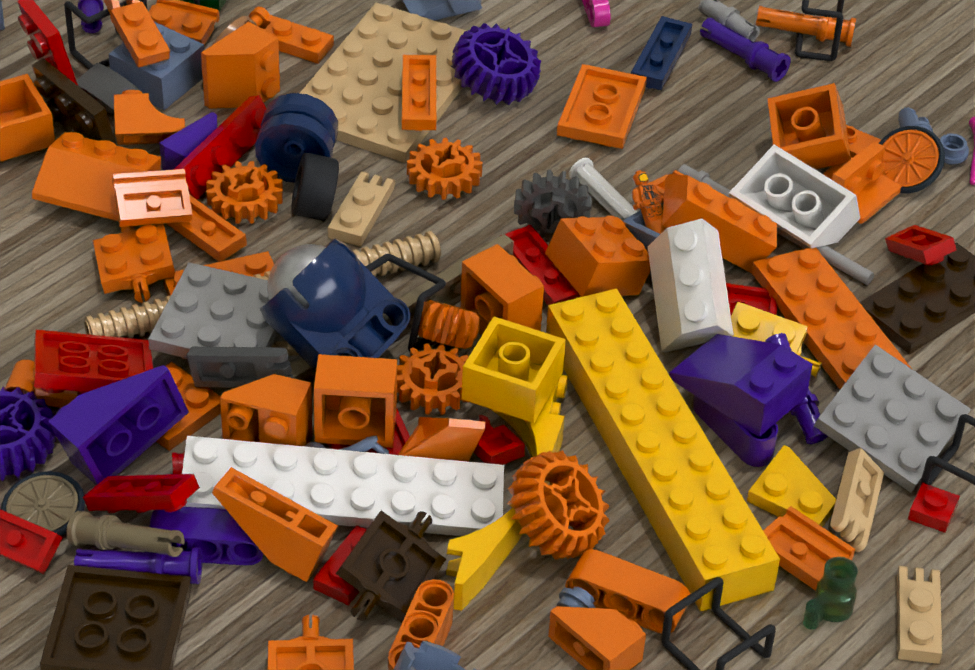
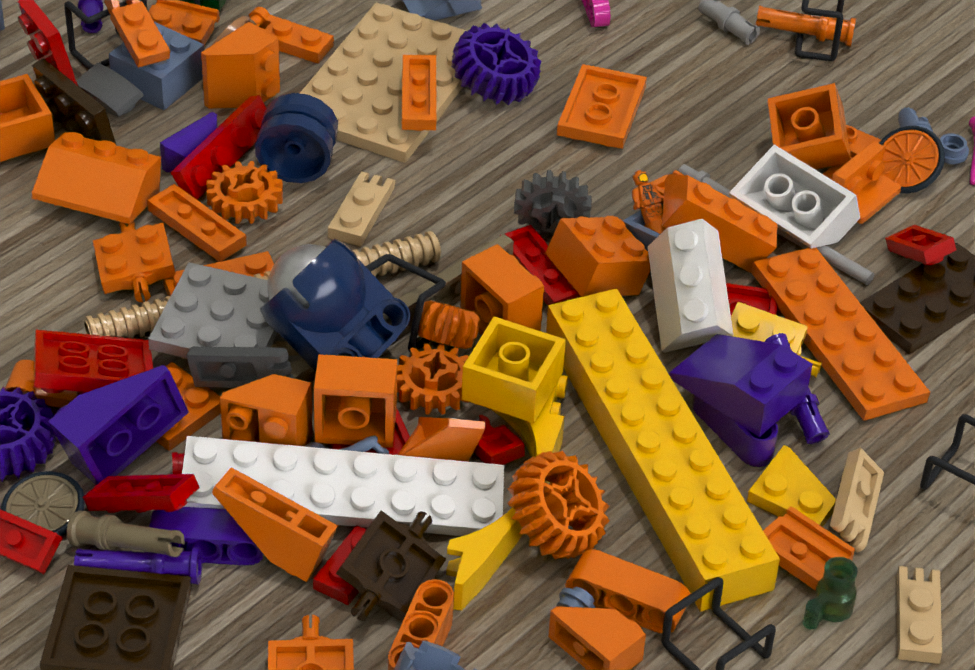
plate [112,169,193,227] -> none
orange arch [114,90,186,145] -> none
black tyre [291,153,339,221] -> none
orange gear [407,138,483,200] -> none
white axle [569,158,638,221] -> none
dark blue plate [631,16,692,91] -> none
dark purple pin [700,17,791,82] -> none
light grey plate [814,344,971,493] -> none
red plate [908,482,960,533] -> none

